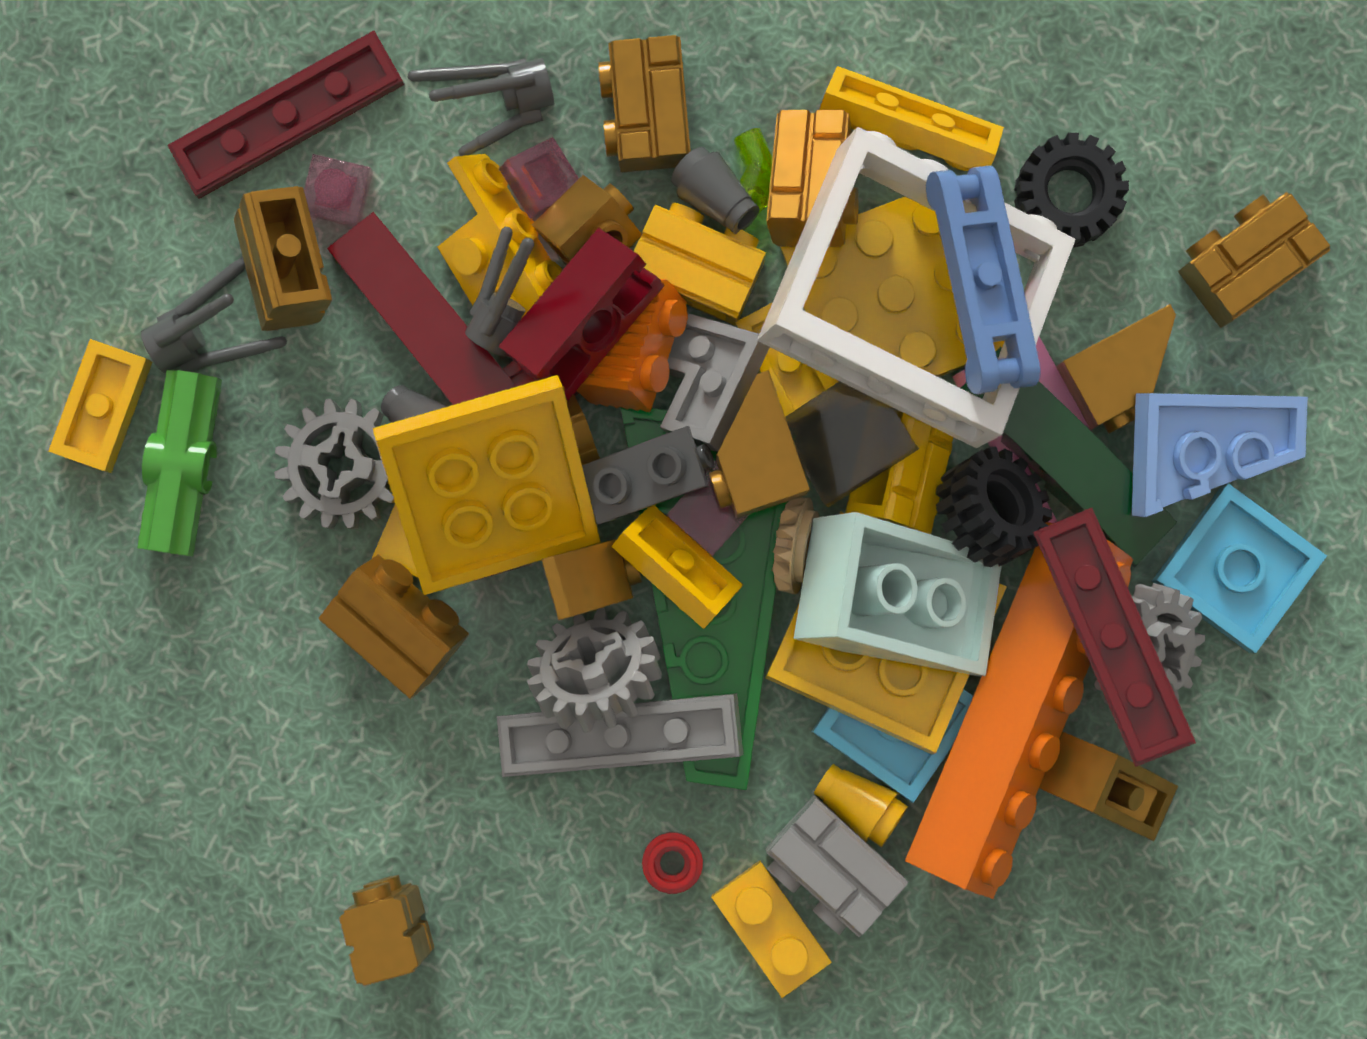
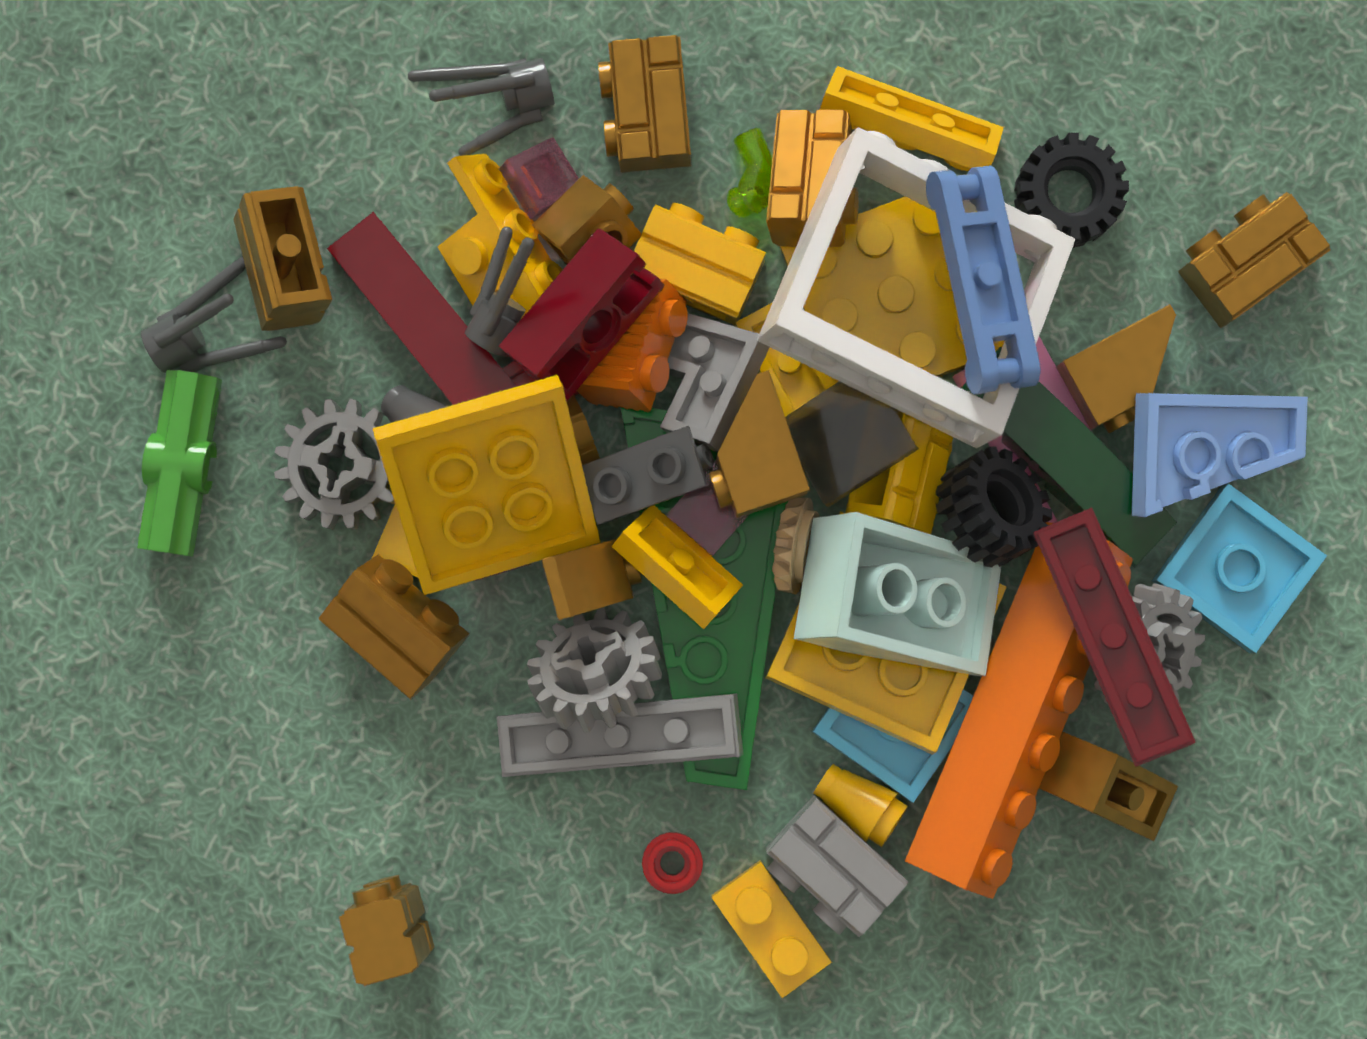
yellow plate [48,339,153,473] -> none
dark red tile [167,31,405,199] -> none
clear pink plate [304,154,373,227] -> none
dark grey cone [671,147,759,234] -> none

